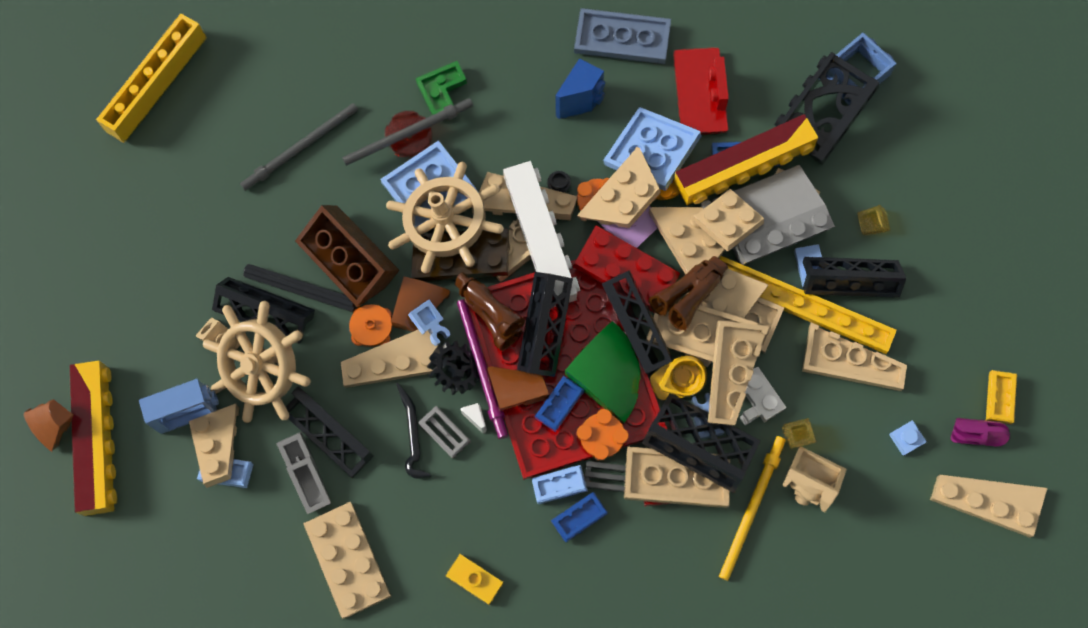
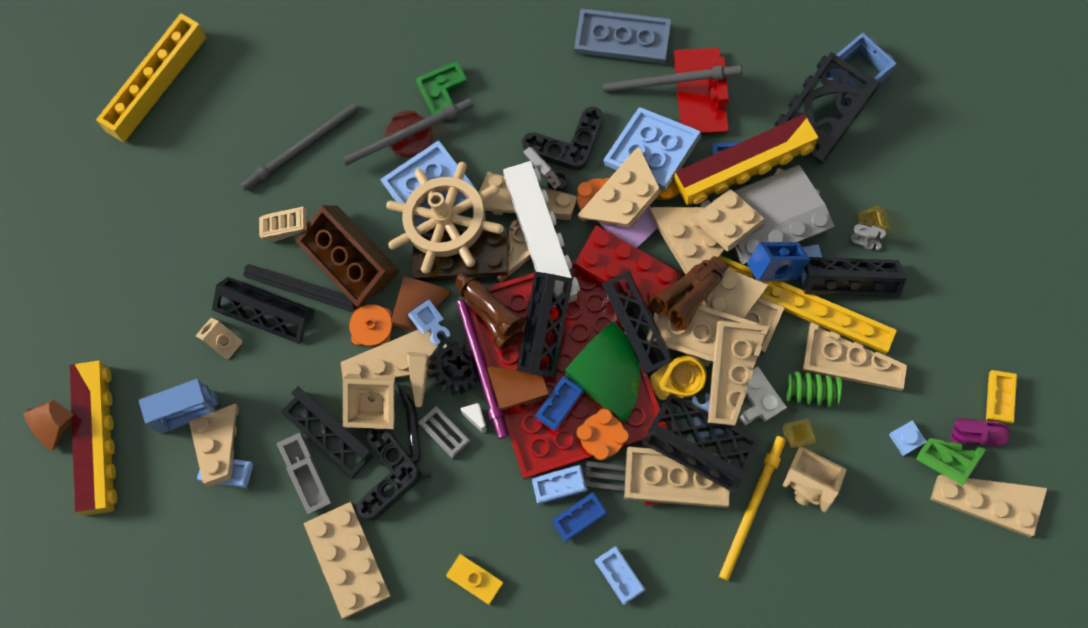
tan piece [203,301,311,423] -> none
blue slope [555,58,606,119] -> none
none -> tan slope [259,207,307,243]
none -> tan brick [343,374,396,429]
none -> black beam [357,428,421,520]
none -> tan slope [407,352,429,407]
none -> black beam [522,106,603,171]
none -> light grey tile [523,147,561,189]
none -> light blue plate [594,546,645,605]
none -> dark grey bar [603,65,743,92]
none -> blue brick [747,242,810,281]
none -> bright green piece [786,371,842,408]
none -> light grey piece [851,224,886,251]
none -> bright green wing [916,438,986,485]

